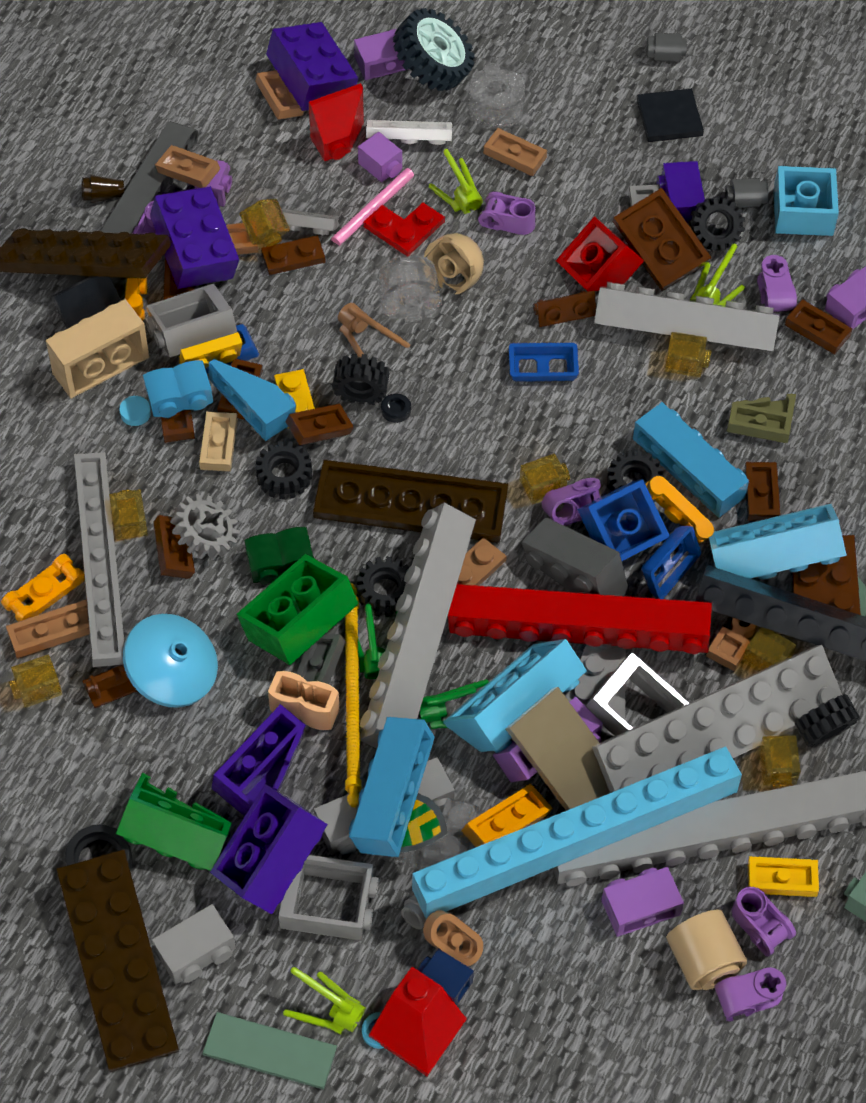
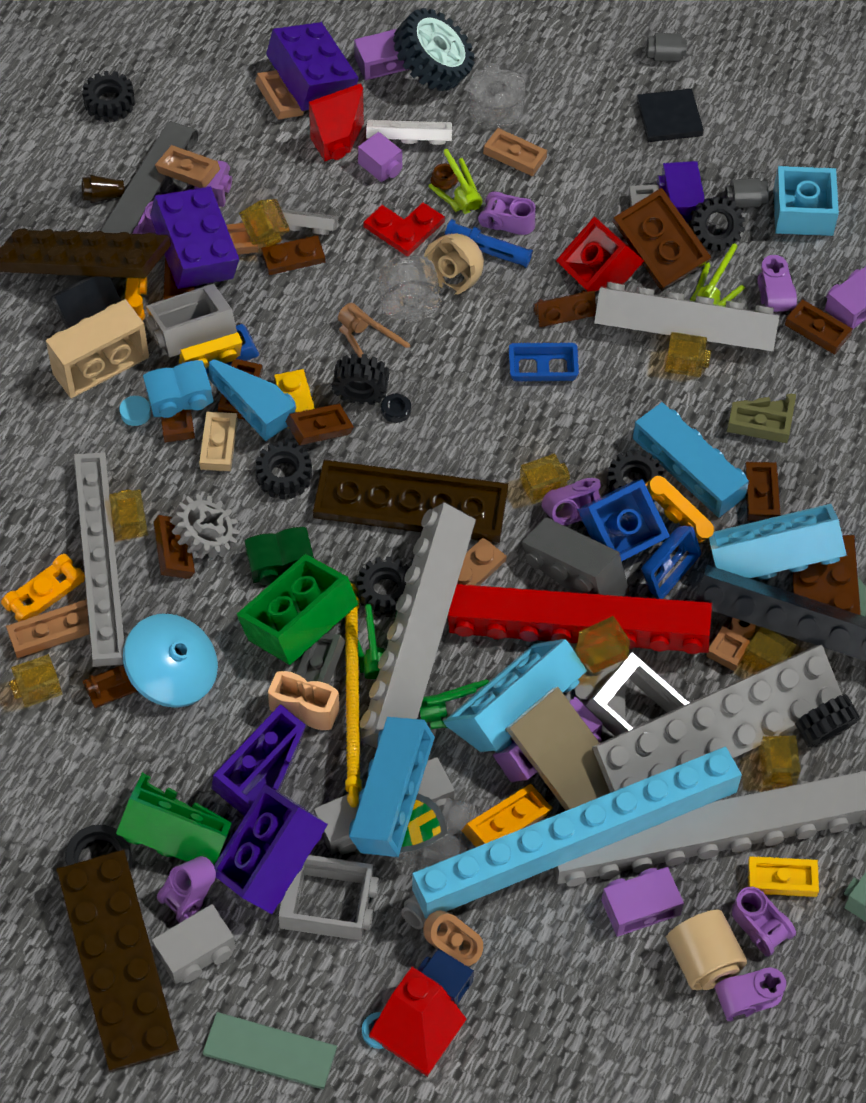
lime plant [283,967,366,1035] -> none
bright pink bar [331,168,414,246] -> none
none -> black tyre [82,71,135,122]
none -> medium lavender piece [157,856,216,923]
none -> reddish brown plate [430,163,458,190]
none -> blue pin [444,219,533,268]
none -> clear yellow brick [576,616,630,674]

